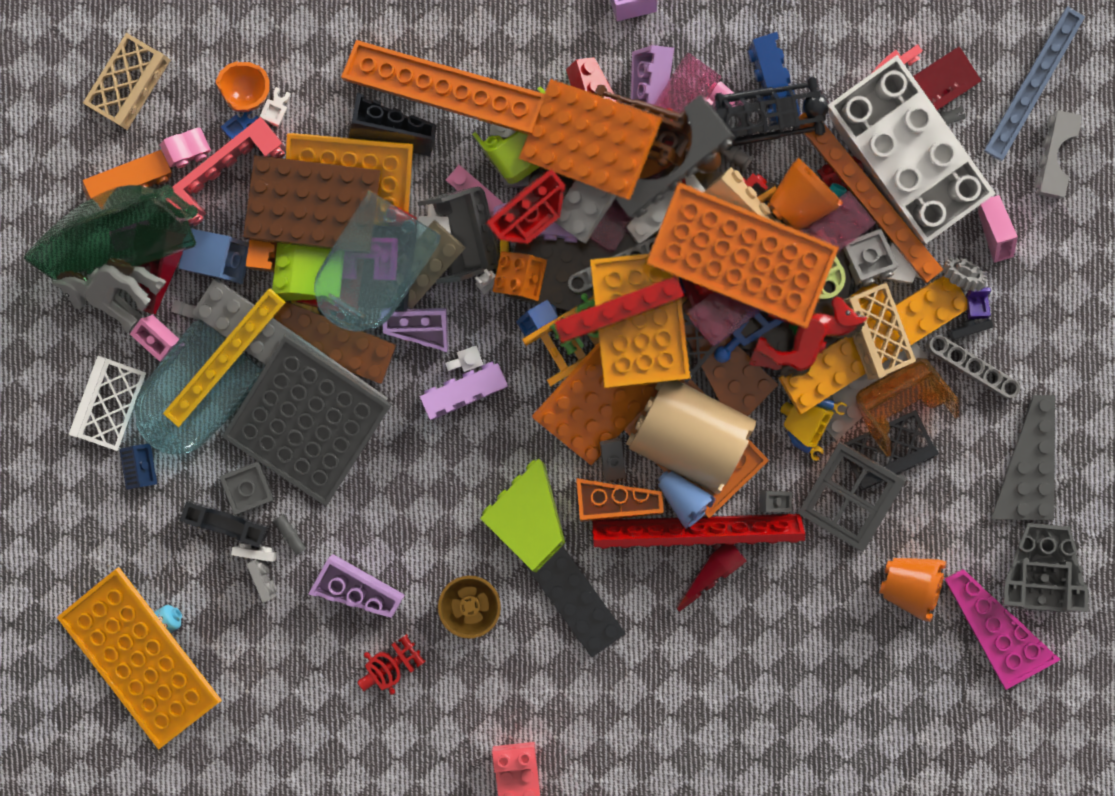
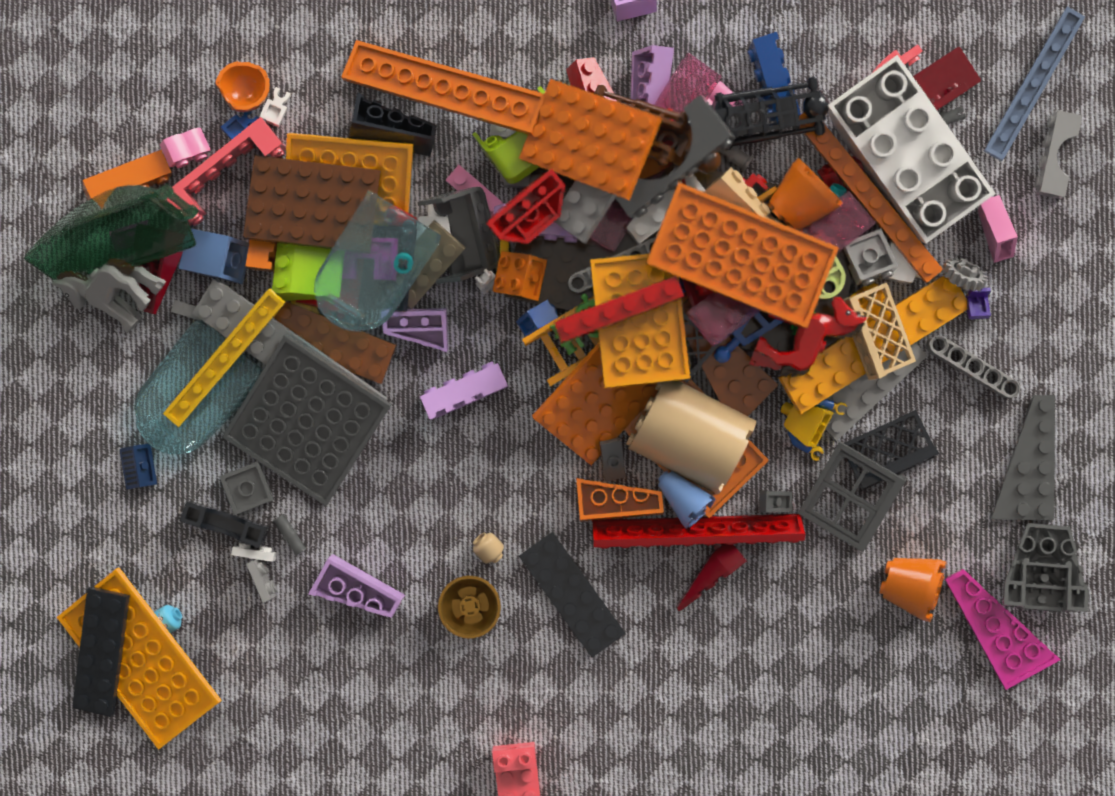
white fence [69,356,146,451] -> none
tan fence [83,33,171,130] -> none
bright pink brick [130,315,183,362] -> none
red torso [357,634,426,695] -> none
white plate [445,346,483,372] -> none
lime slope [480,458,565,573] -> none
clear orange windscreen [856,358,959,457] -> none
black plate [947,319,994,340] -> none
none -> black plate [72,586,130,717]
none -> teal bush [393,253,413,274]
none -> tan head [473,532,504,564]

